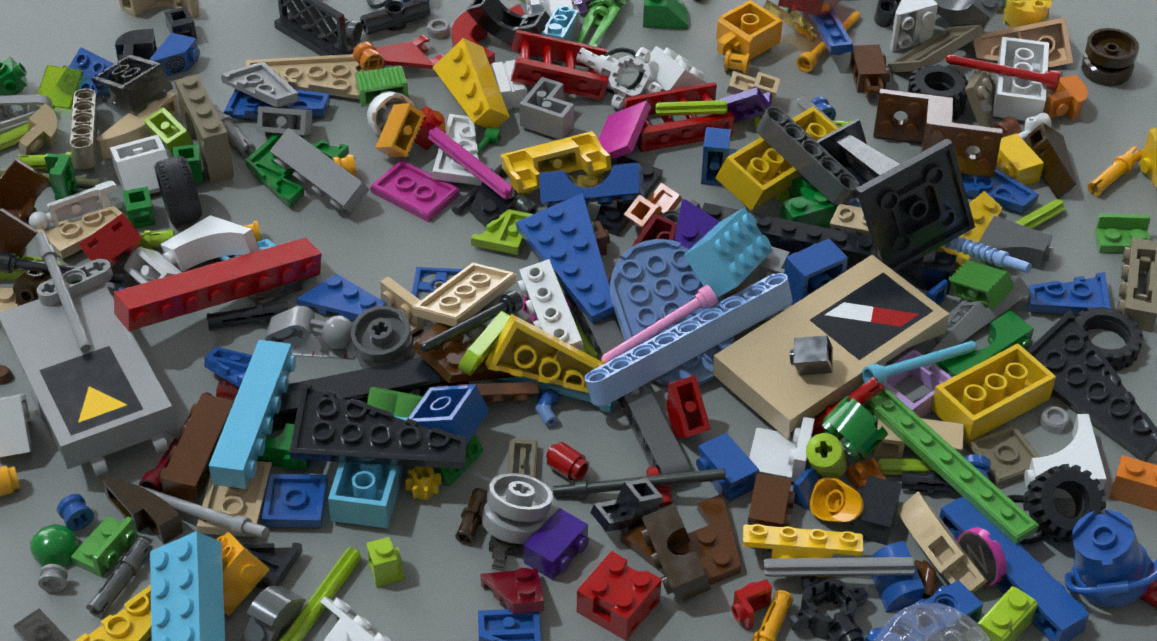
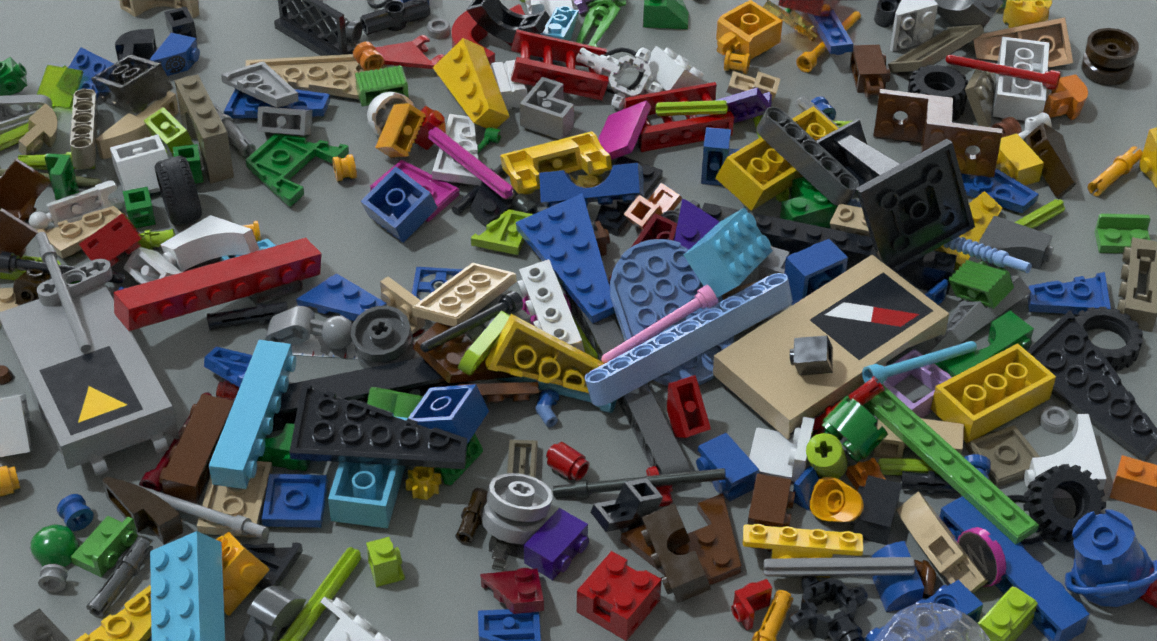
light grey brick [270,128,370,213] -> none
none -> blue brick [361,166,438,243]

